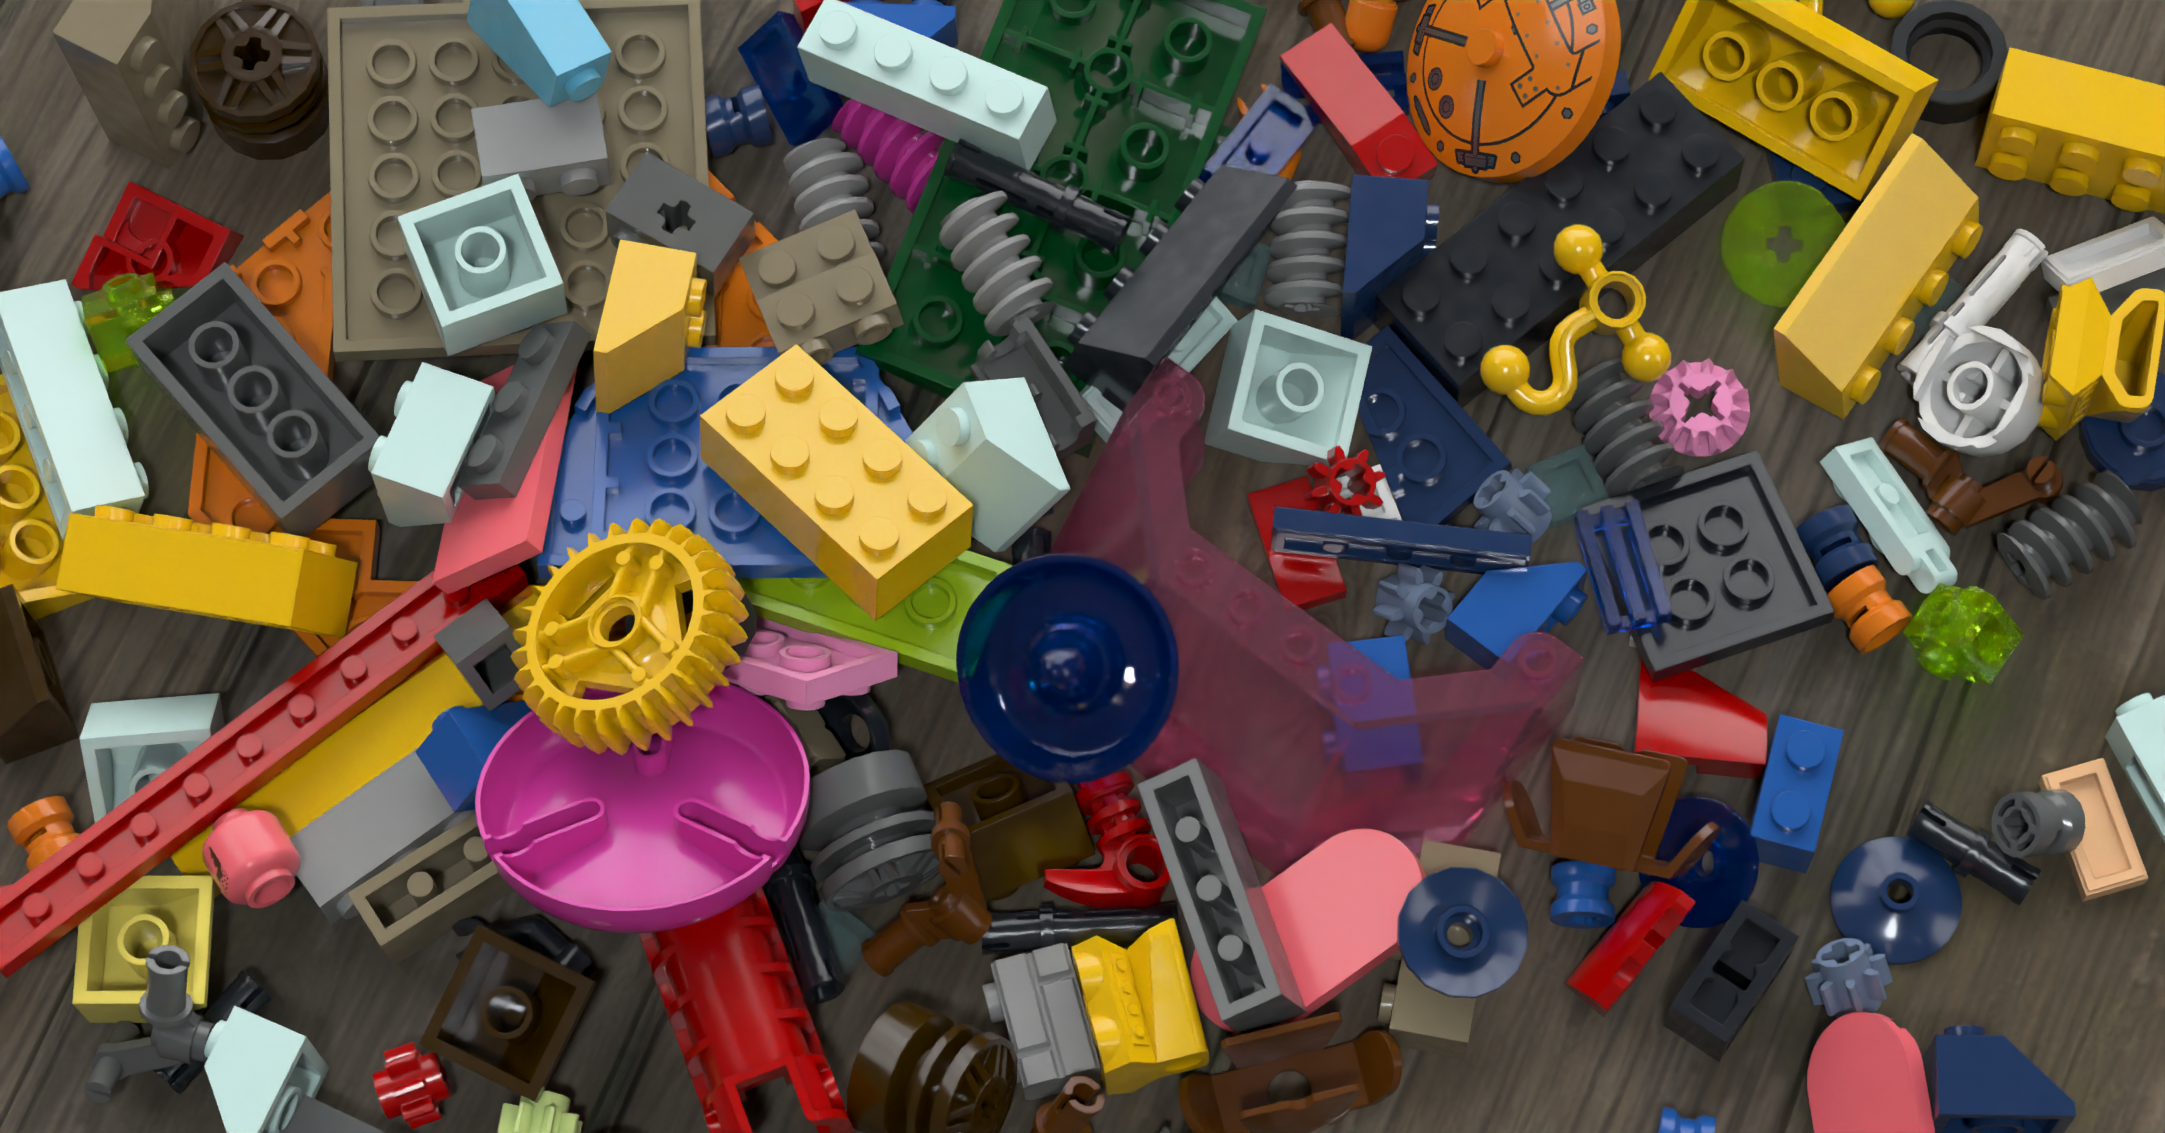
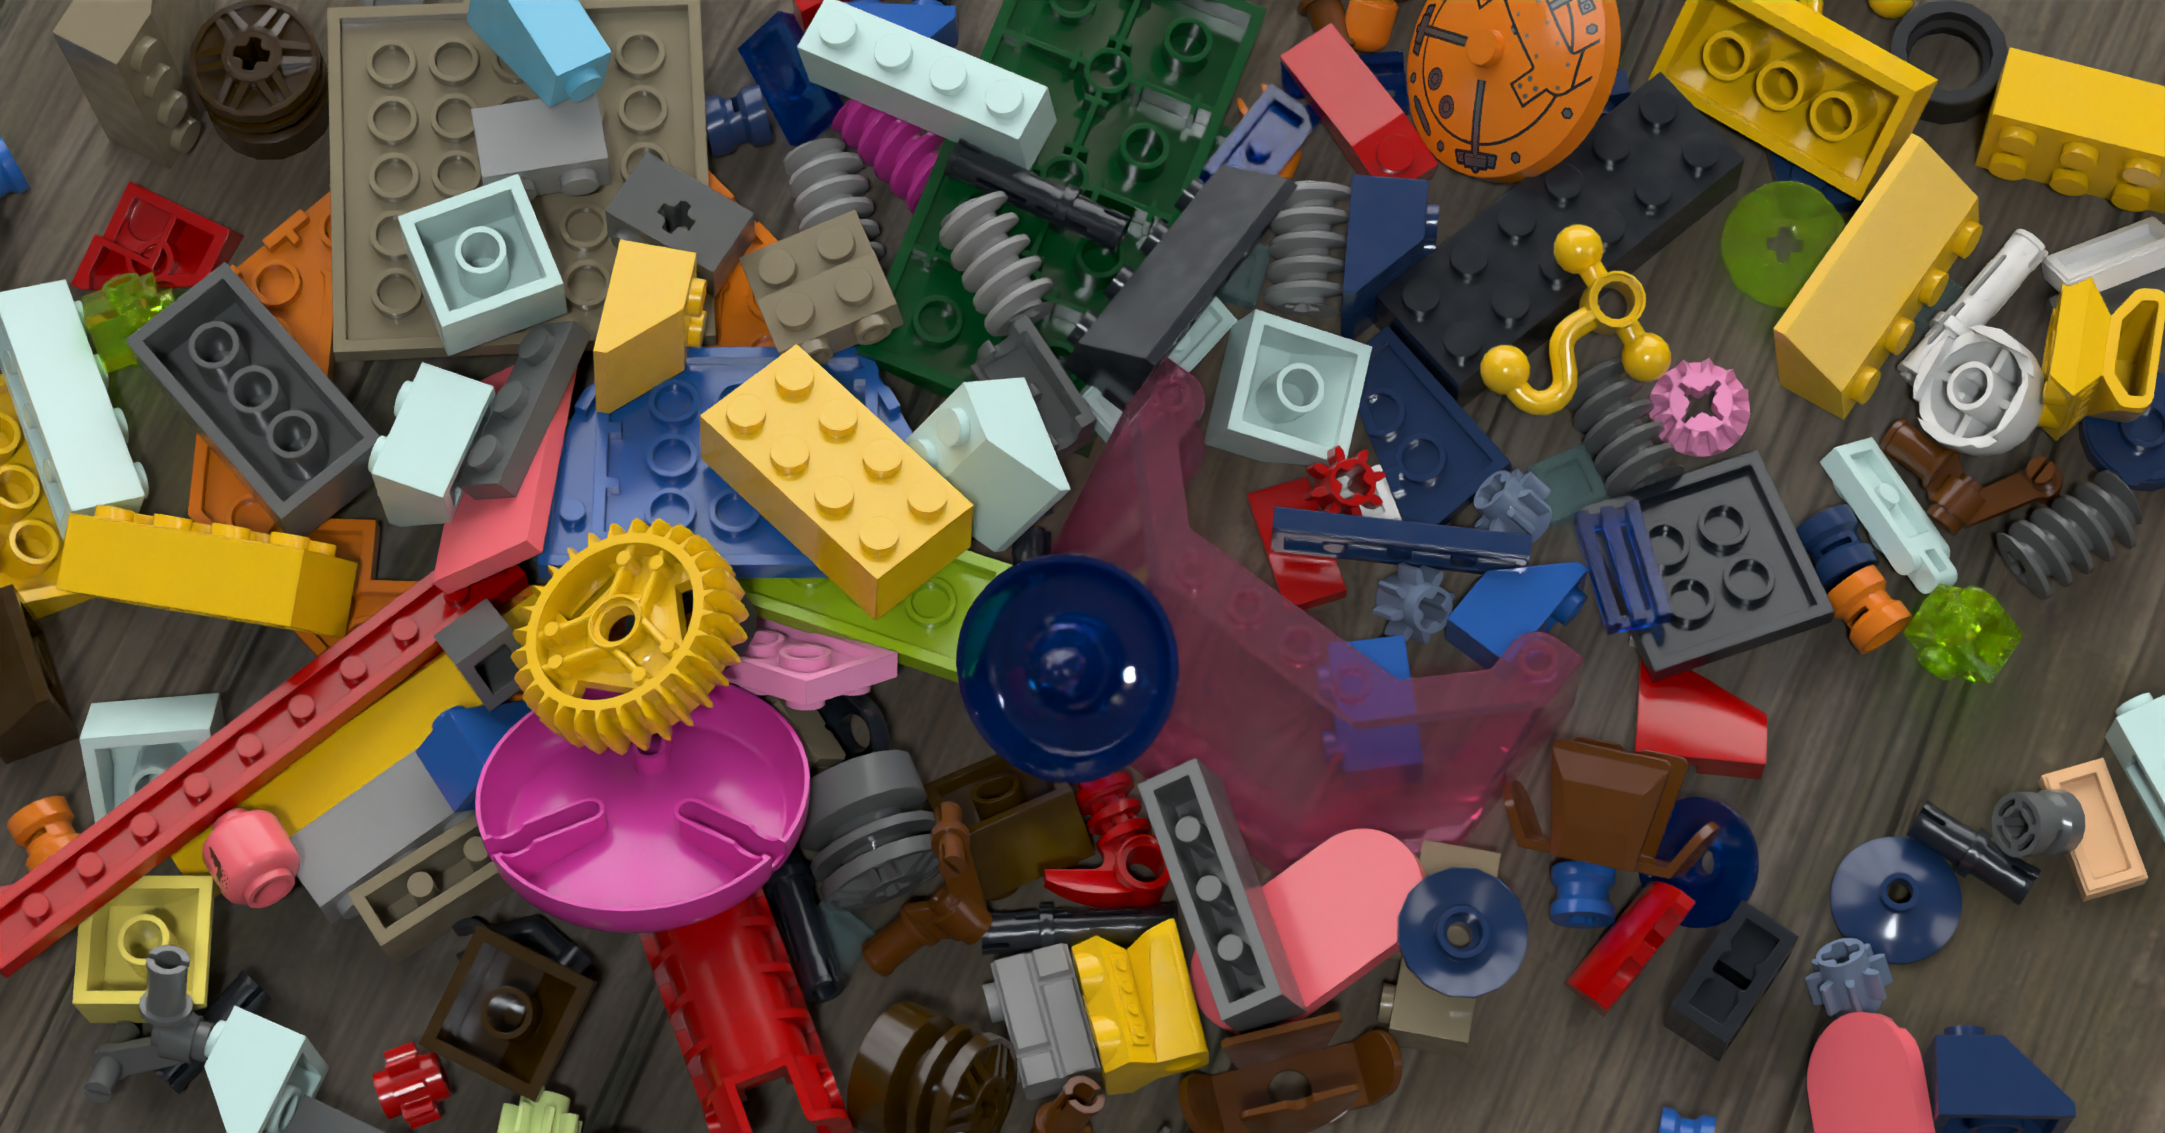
blue brick [1743,714,1844,874] -> none

